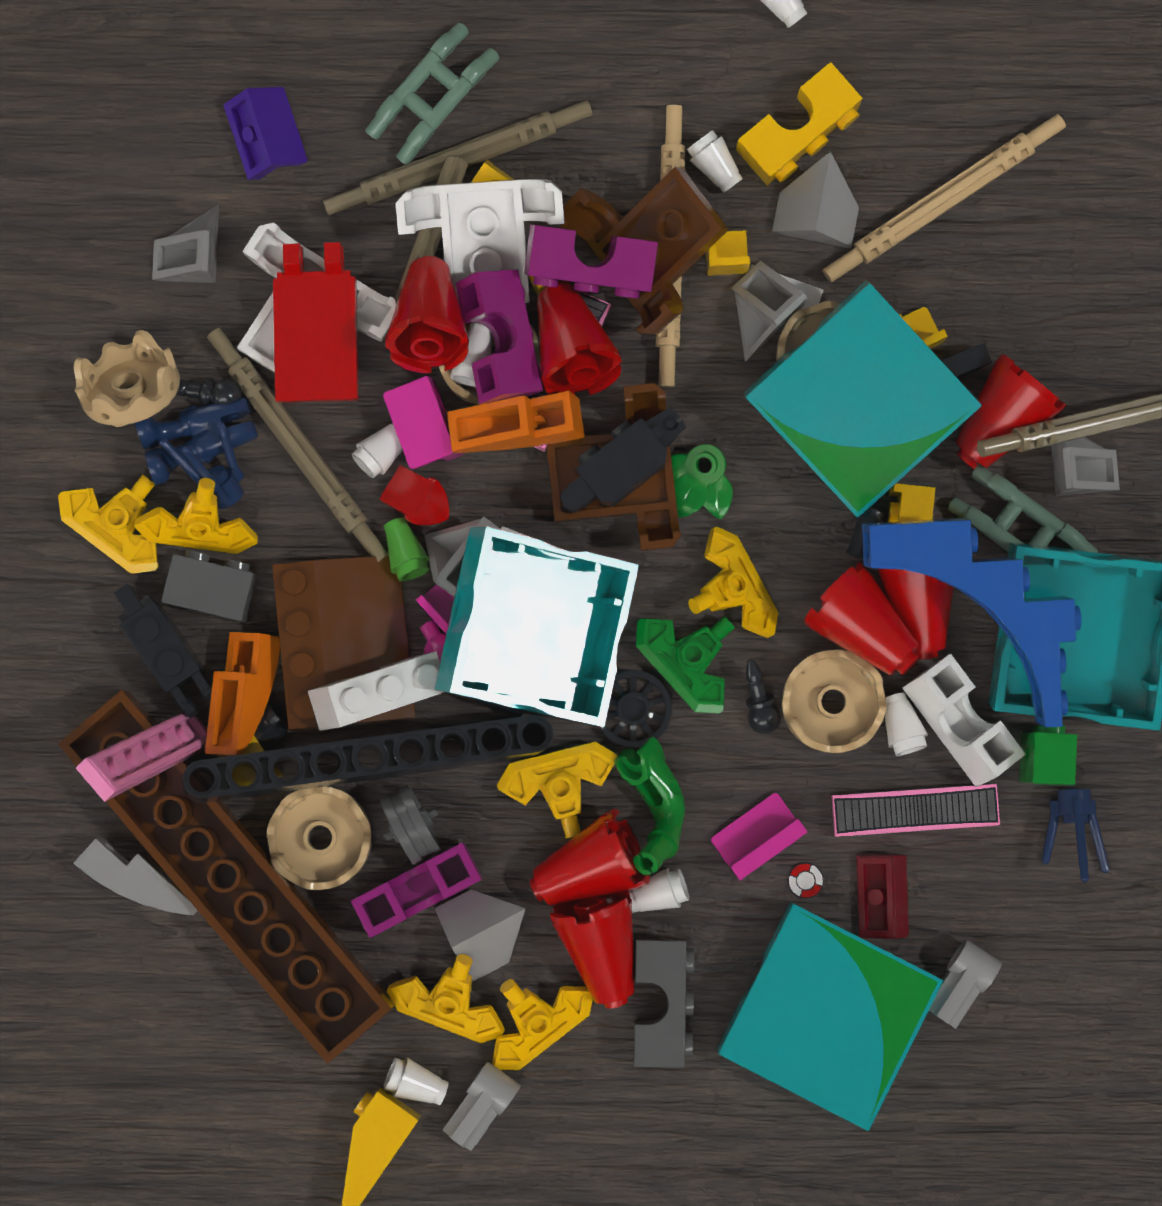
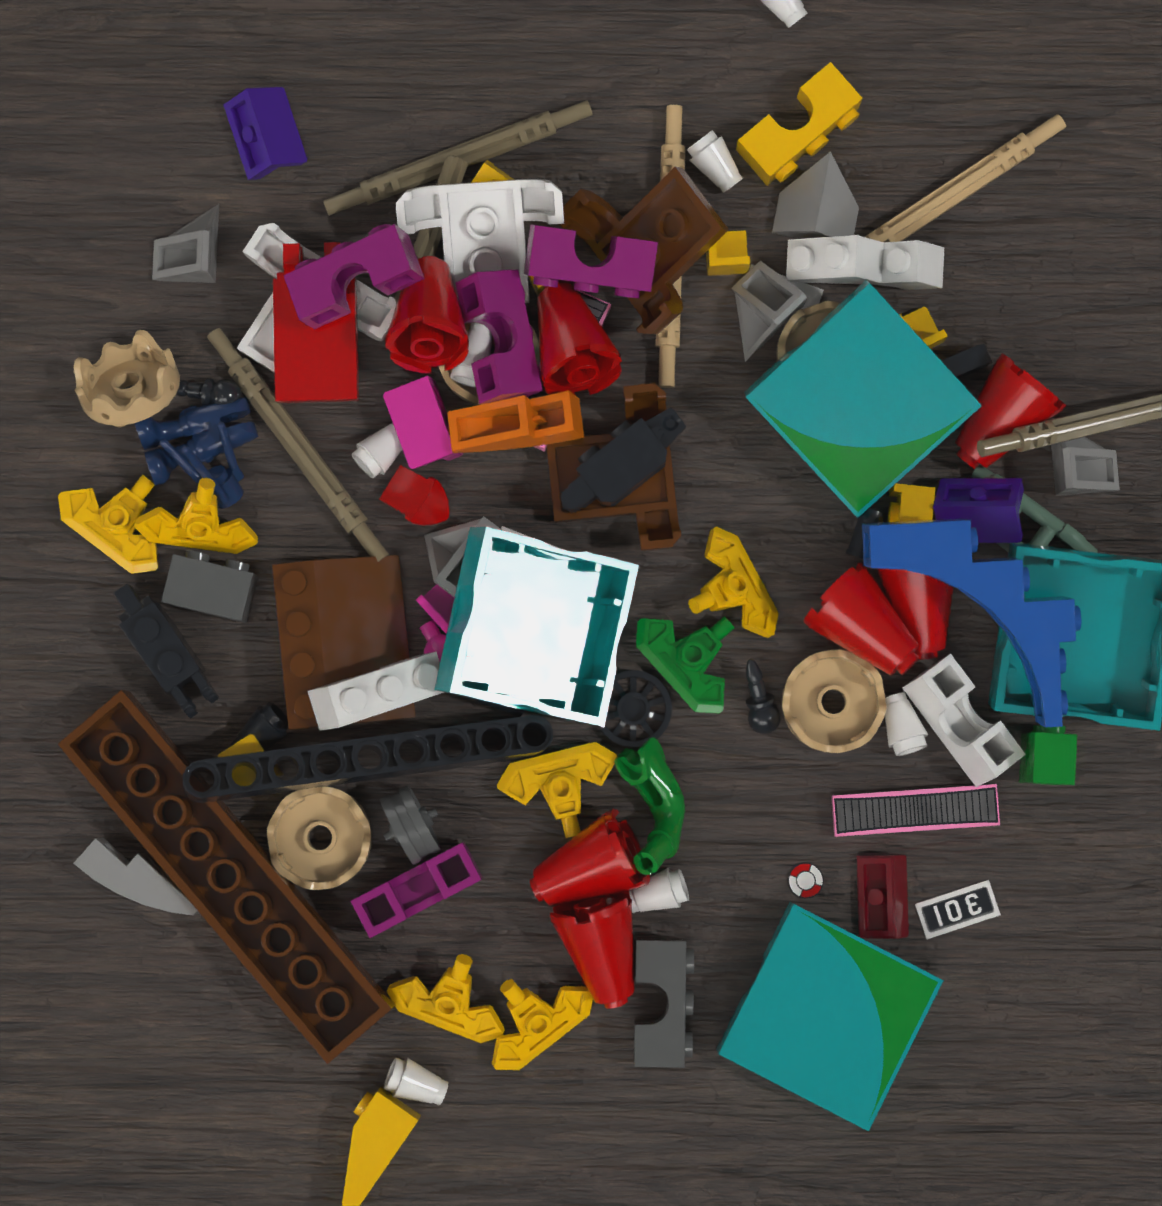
bright pink tile [76,712,207,802] -> none
orange slope [205,632,280,756] -> none
sand green piece [365,23,499,165] -> none
bright green cone [383,517,429,581] -> none
light grey slope [435,889,526,982] -> none
light grey piece [443,1061,521,1151] -> none
green plate [671,444,733,519] -> none
dark pink panel [711,793,808,880] -> none
light grey piece [929,939,1002,1029] -> none
dark blue plant [1042,789,1109,882] -> none
none -> magenta arch [283,224,425,329]
none -> white arch [786,235,944,290]
none -> sticker [915,880,1001,939]
none -> dark purple panel [933,478,1024,543]

